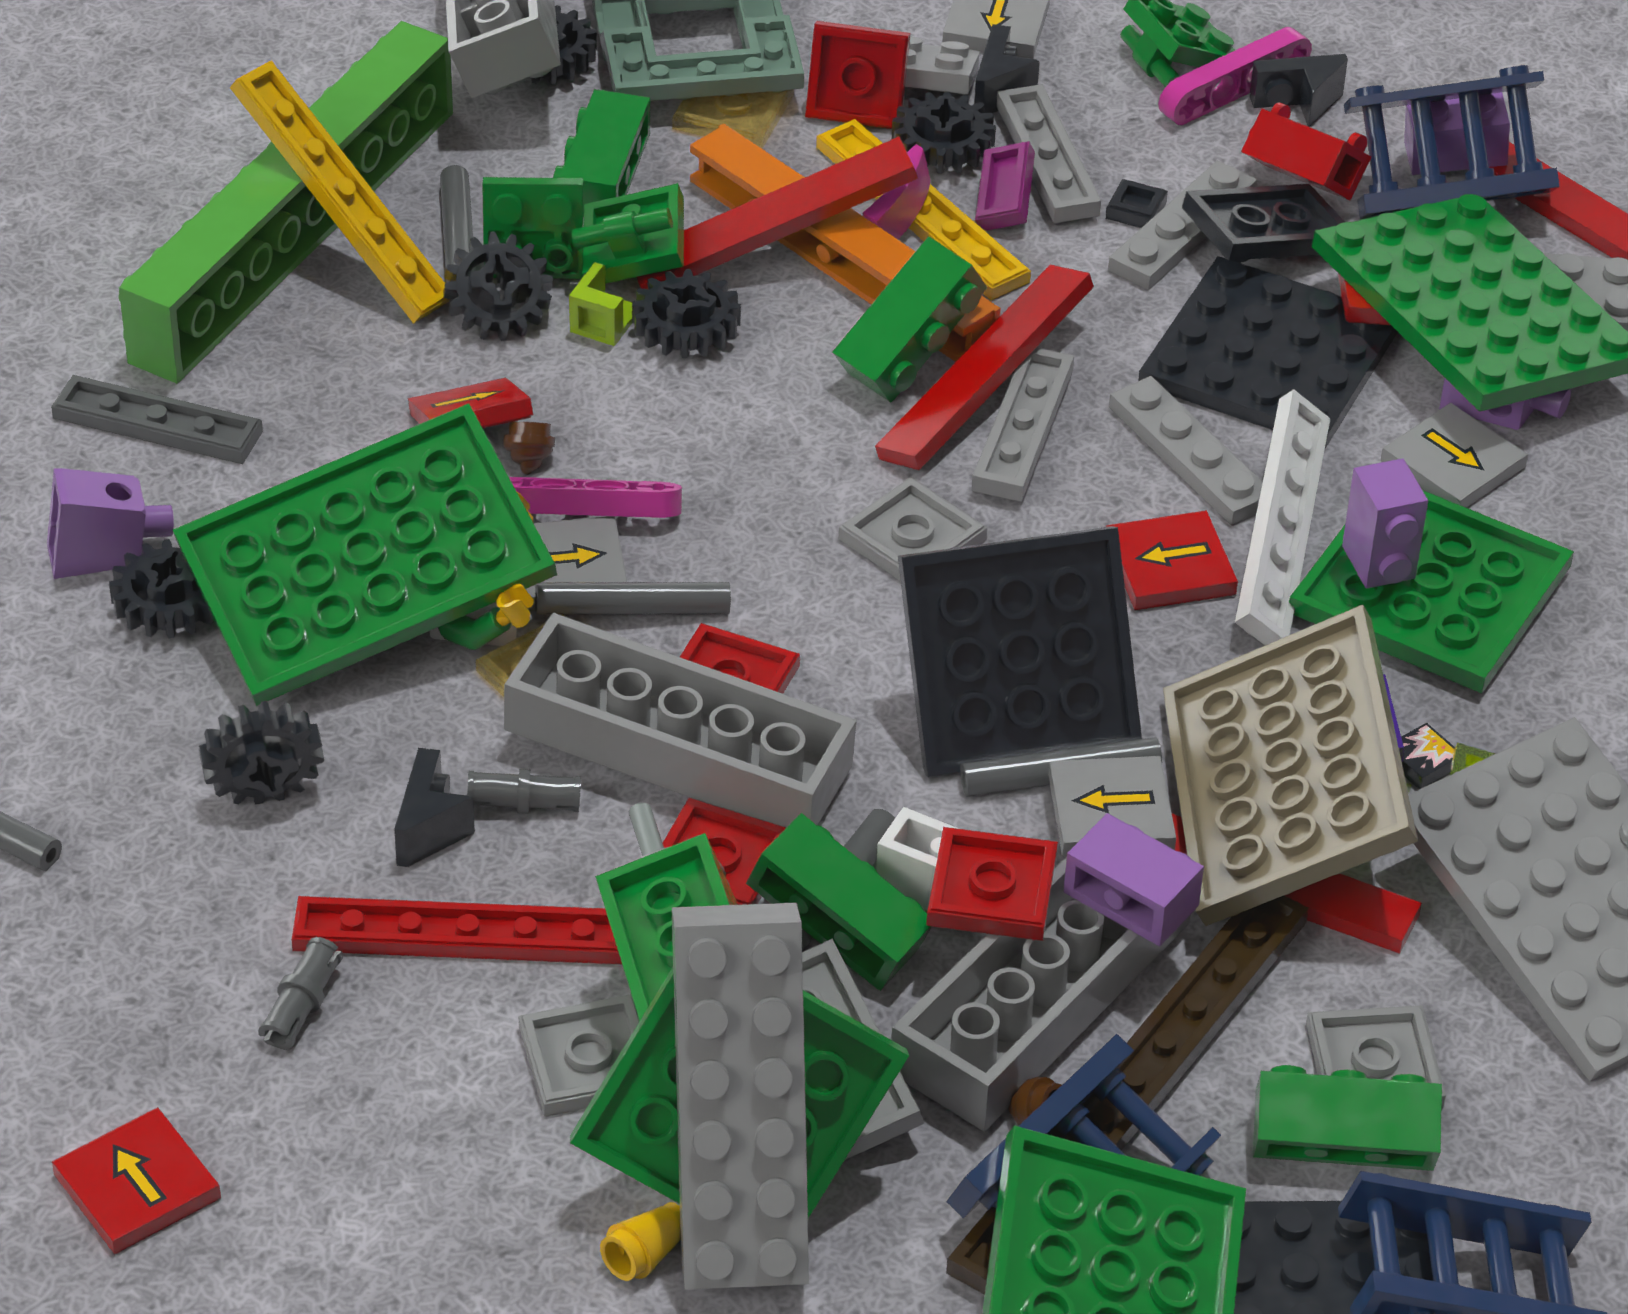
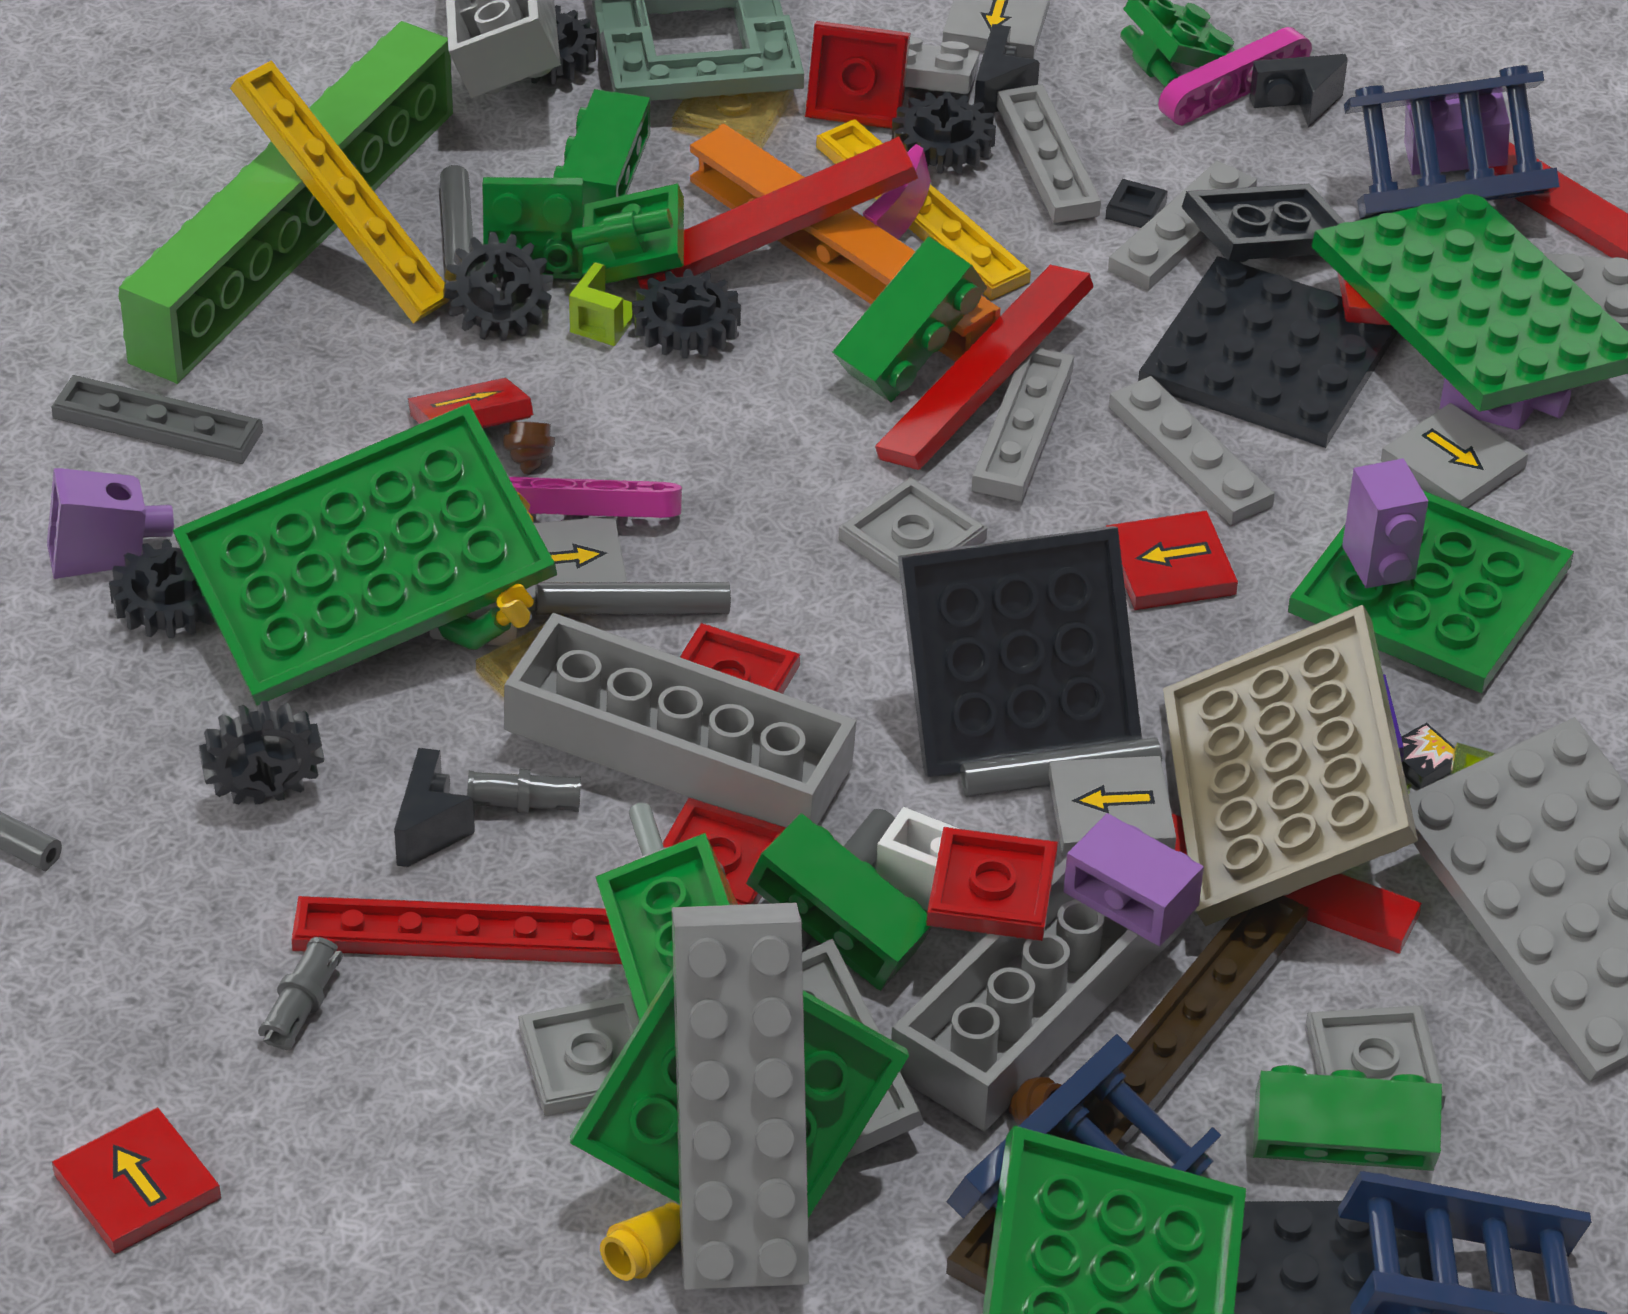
magenta tile [975,141,1035,231] -> none
white plate [1235,389,1330,645] -> none
red brick [1241,102,1371,201] -> none

